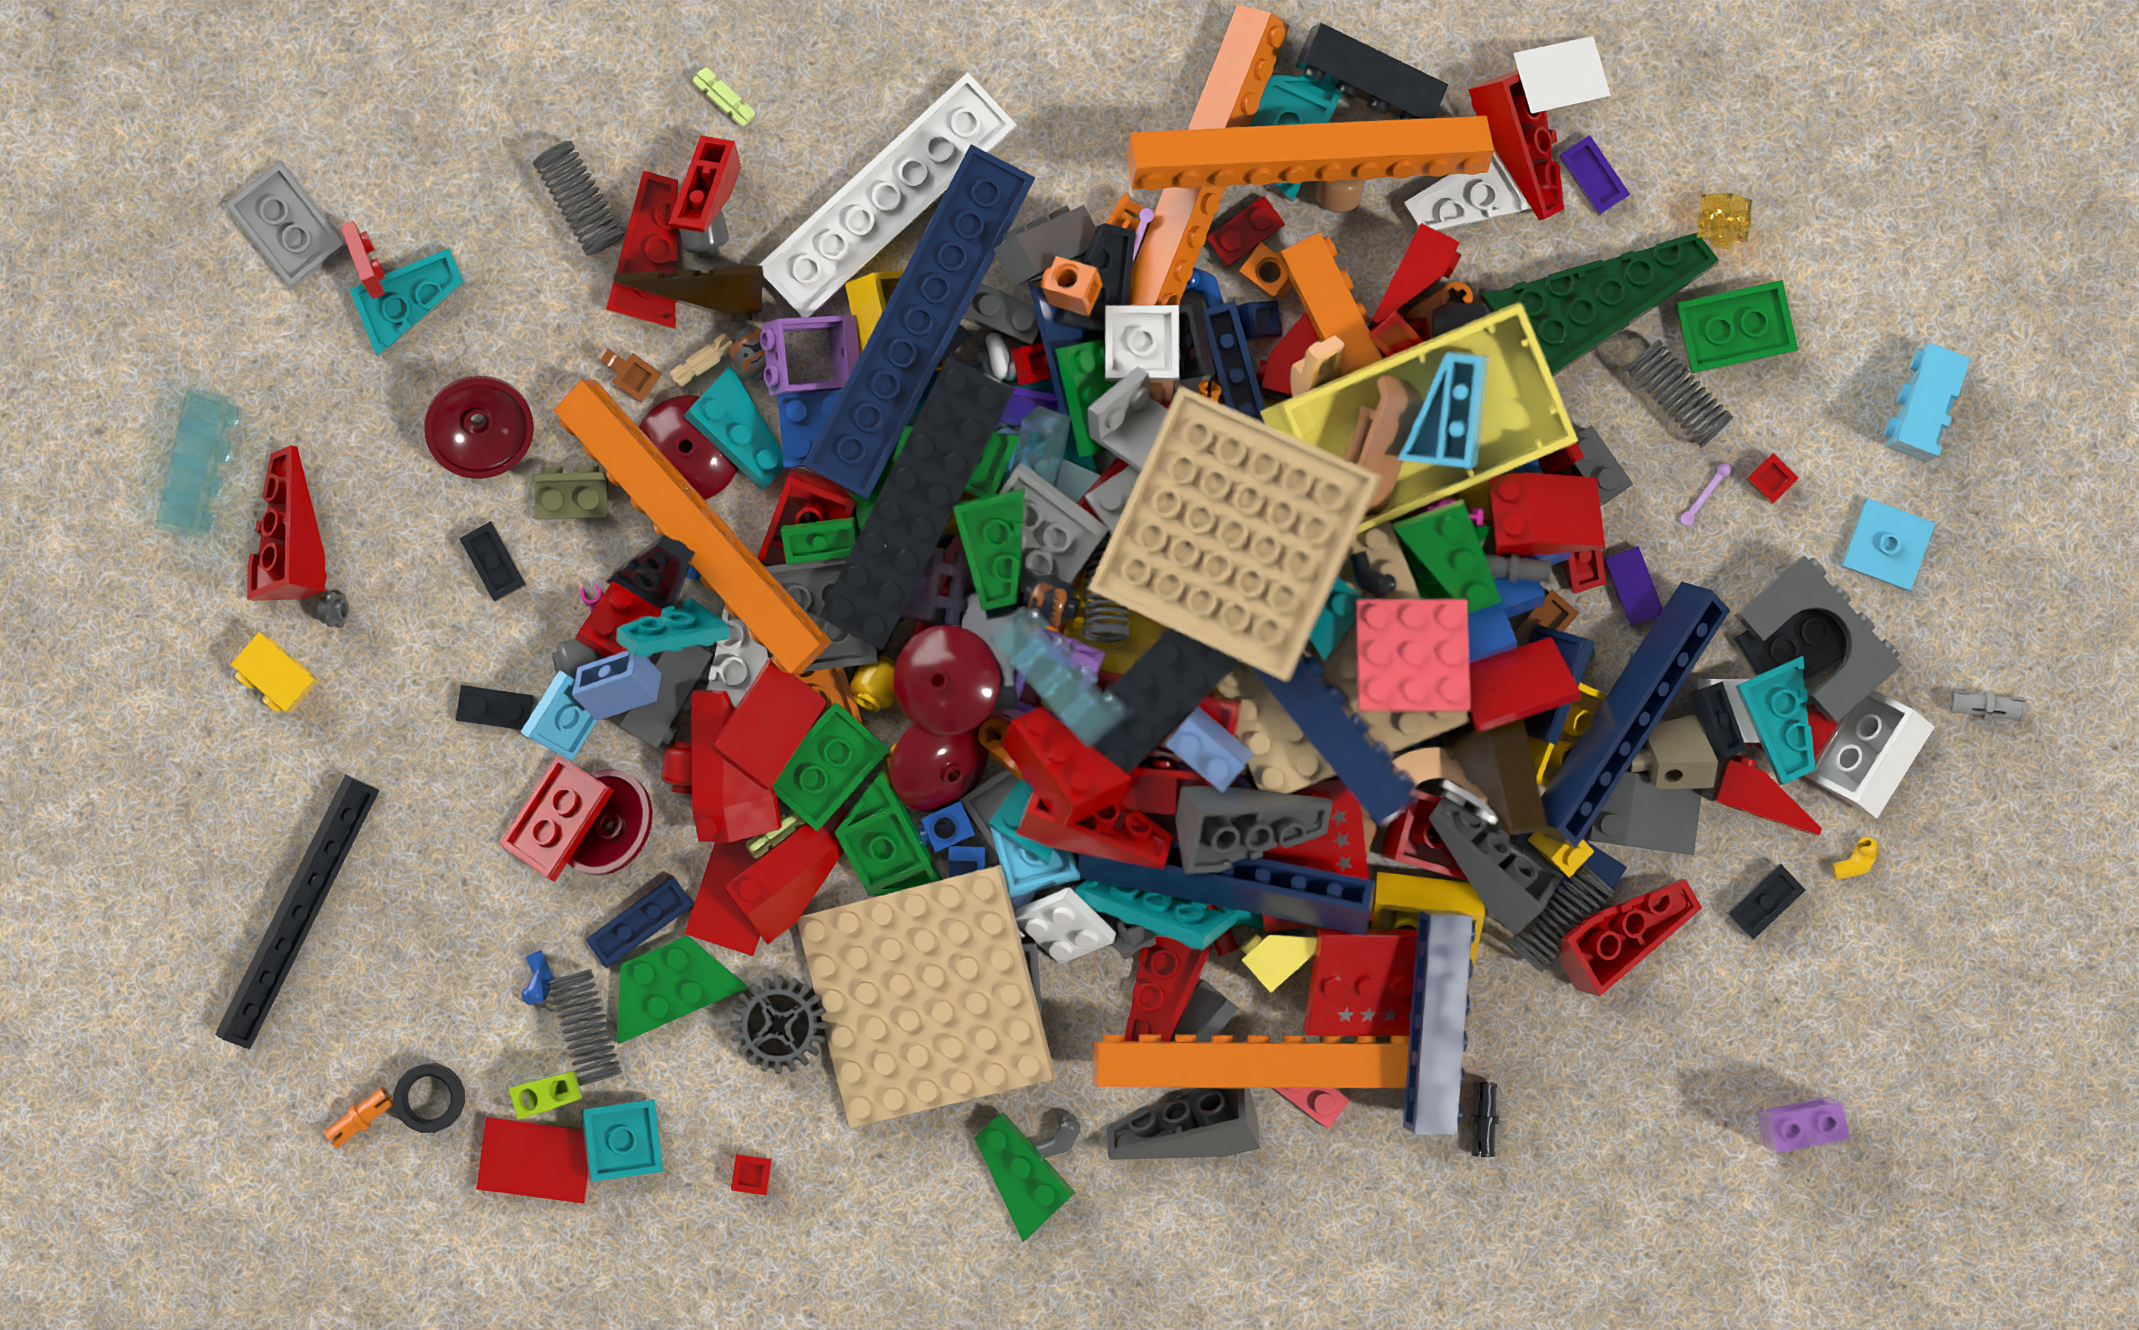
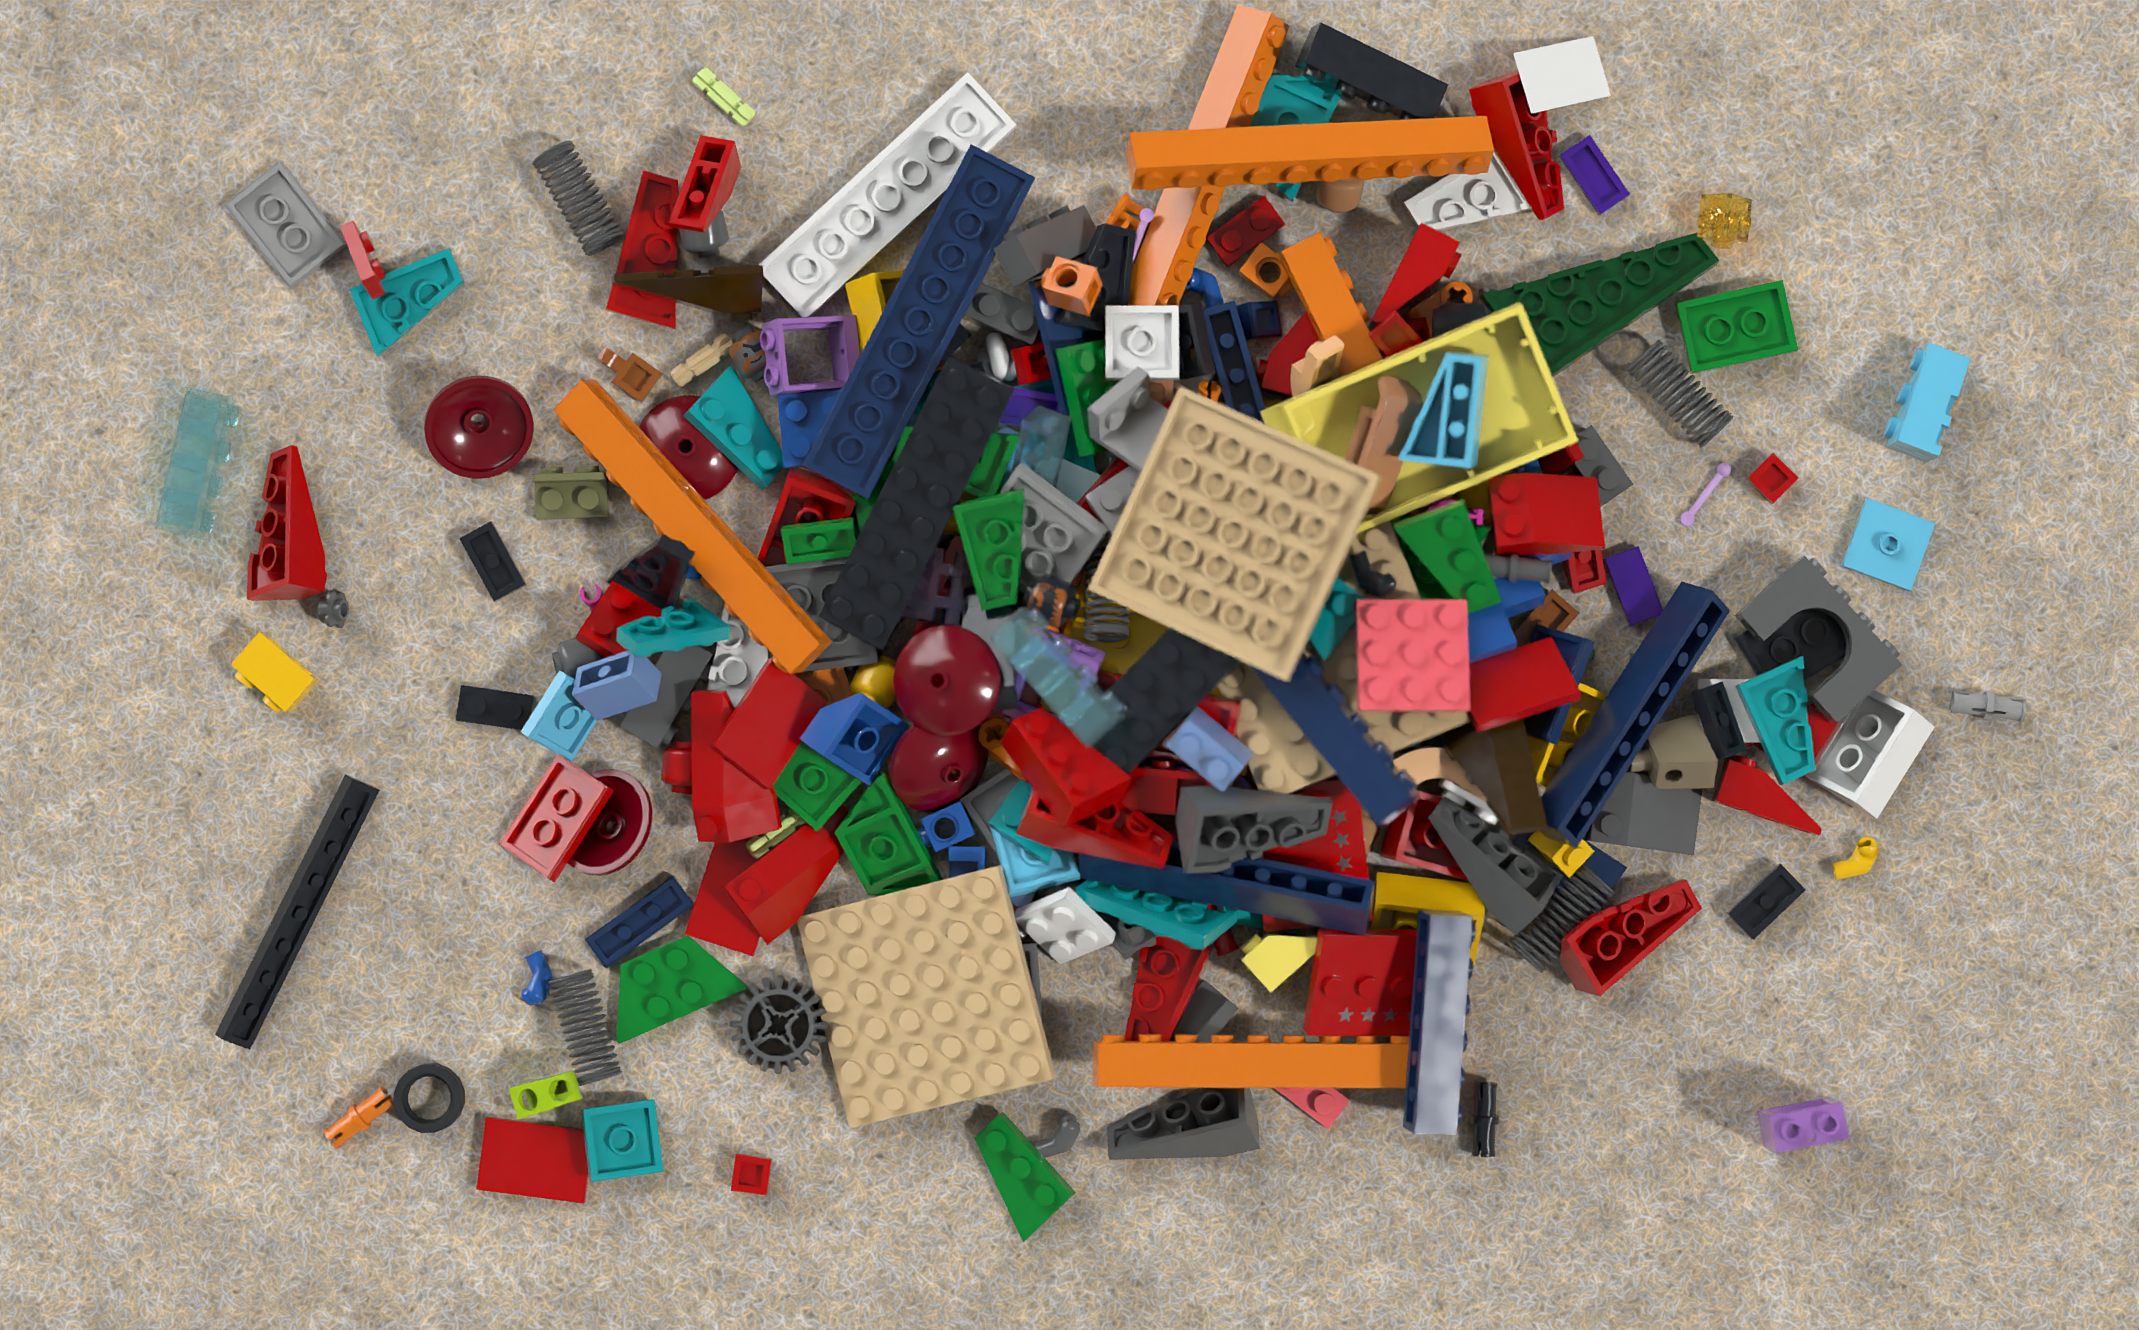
none -> blue slope [800,692,910,785]

